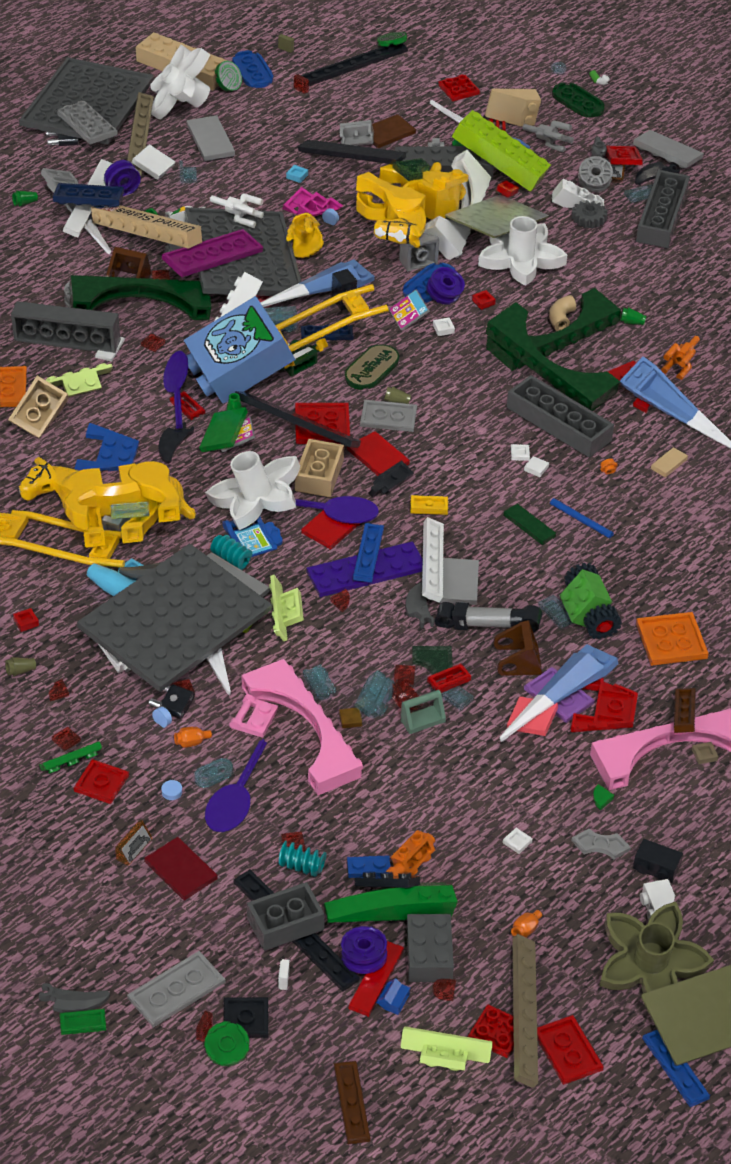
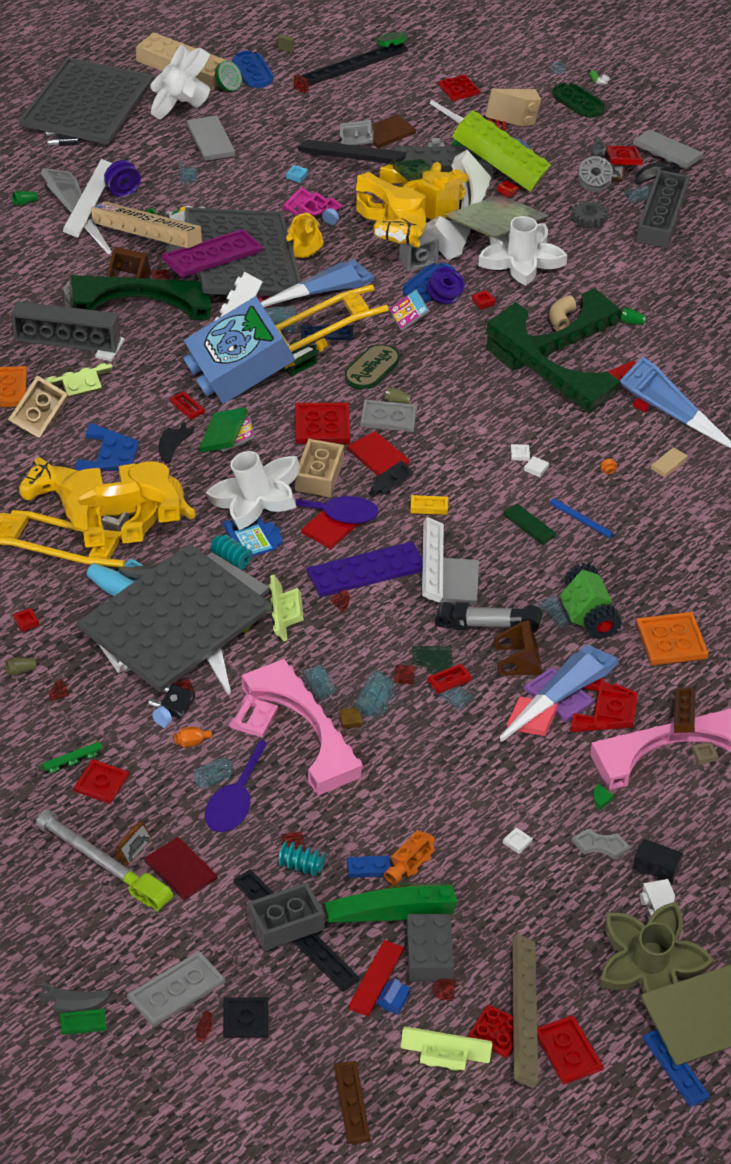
clear red tile [52,726,81,751] -> none
dark blue plate [53,183,124,208] -> none
light grey tile [57,101,118,144] -> none
clear light blue tile [111,502,149,519] -> none
dark tan plate [127,92,154,176] -> none
white tile [132,144,175,180] -> none
clear red tile [141,333,165,352] -> none
light blue tile [161,780,182,800] -> none
dark purple piece [163,351,188,429] -> none
green tile [204,1021,250,1066] -> none
white plant [210,193,264,228] -> none
green cone [226,393,243,411] -> none
black tile [235,391,361,448] -> none
white tile [279,959,289,990] -> none
black brick [332,269,357,311] -> none
dark purple wheel [341,926,387,974] -> none
blue tile [353,523,384,583] -> none
black plate [354,871,420,888] -> none
clear red piece [392,678,423,710] -> none
sand green tile [401,690,446,734] -> none
dark grey piece [405,582,435,628] -> none
white plate [433,318,455,336] -> none
dark grey brick [507,375,614,458] -> none
orange plant [511,910,542,938] -> none
light grey plant [523,120,574,153] -> none
white slope [552,179,604,208] -> none
orange plant [661,336,700,380] -> none
none -> piece [36,809,173,912]

